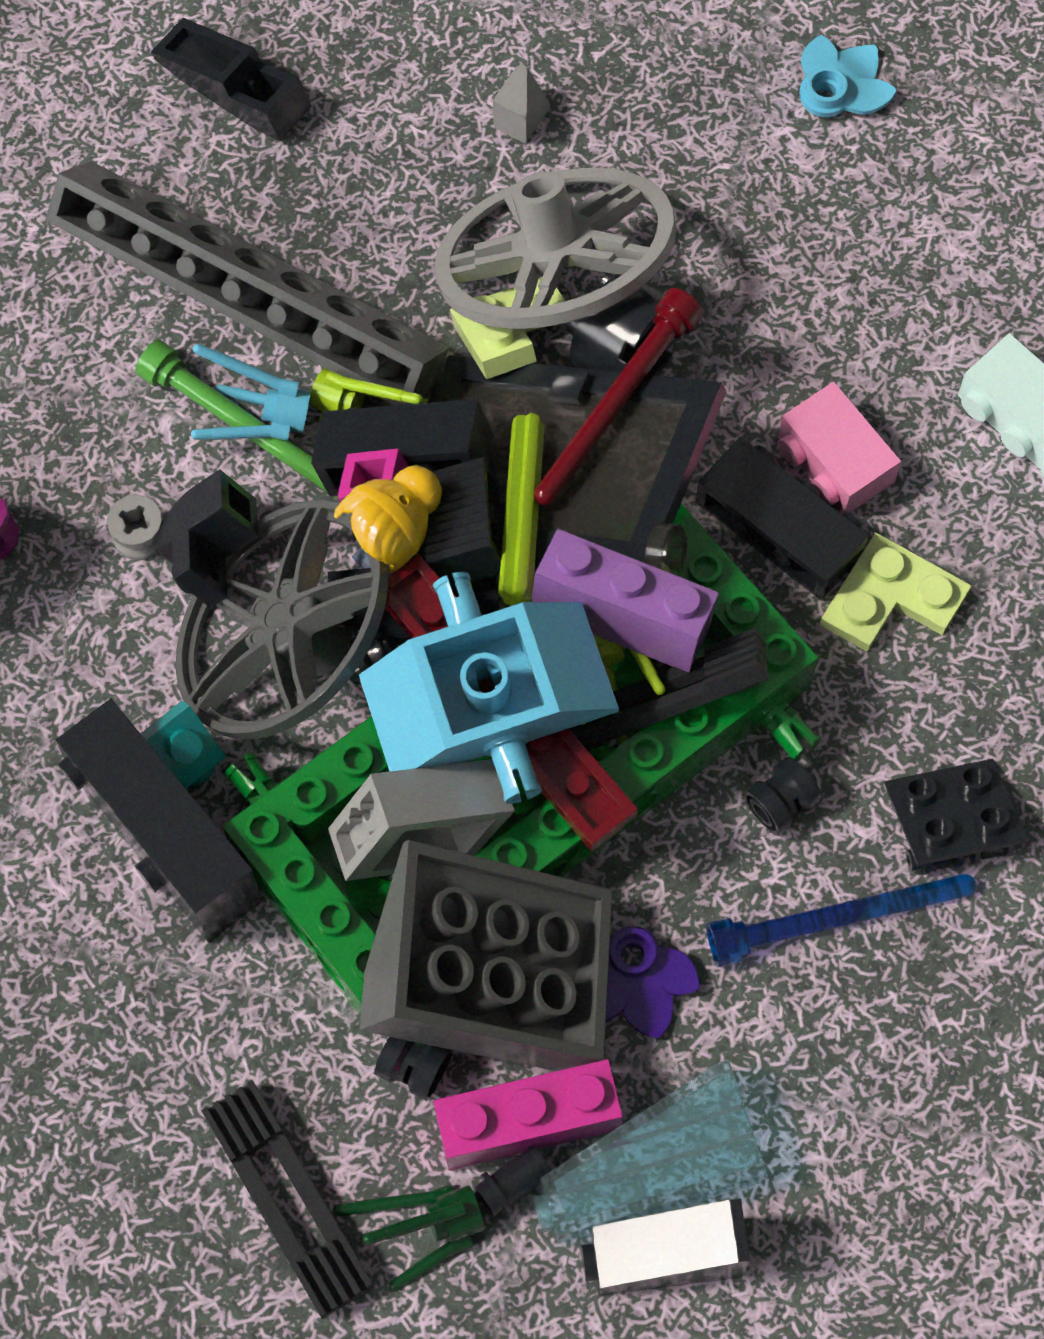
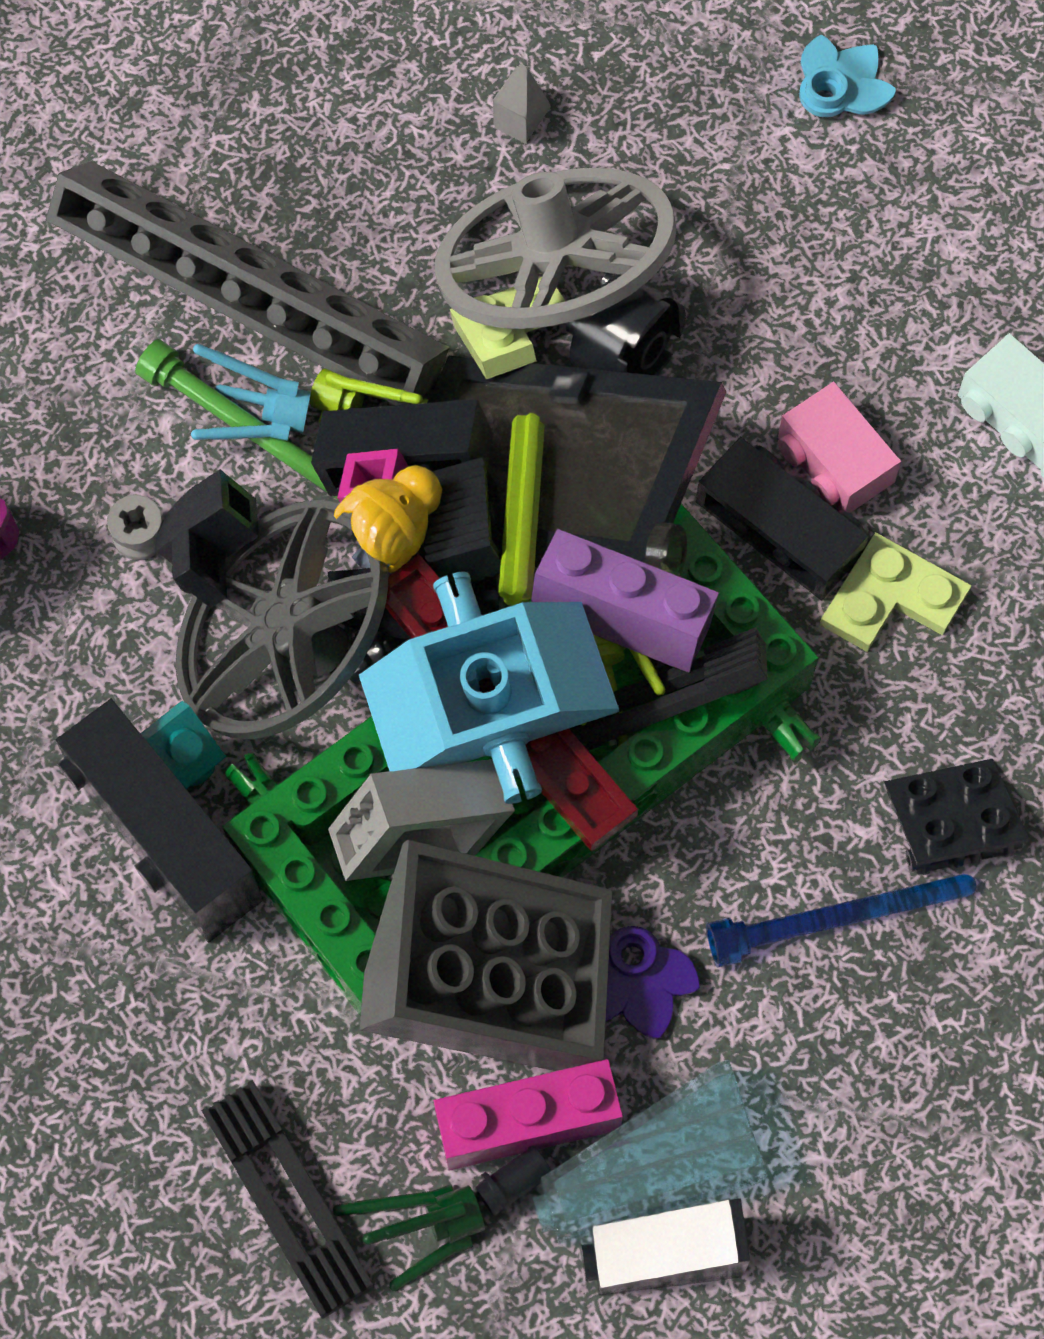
black slope [151,18,312,141] -> none
black wheel [374,1037,453,1101] -> none
dark red piece [534,288,704,506] -> none
black wheel [742,757,823,836] -> none

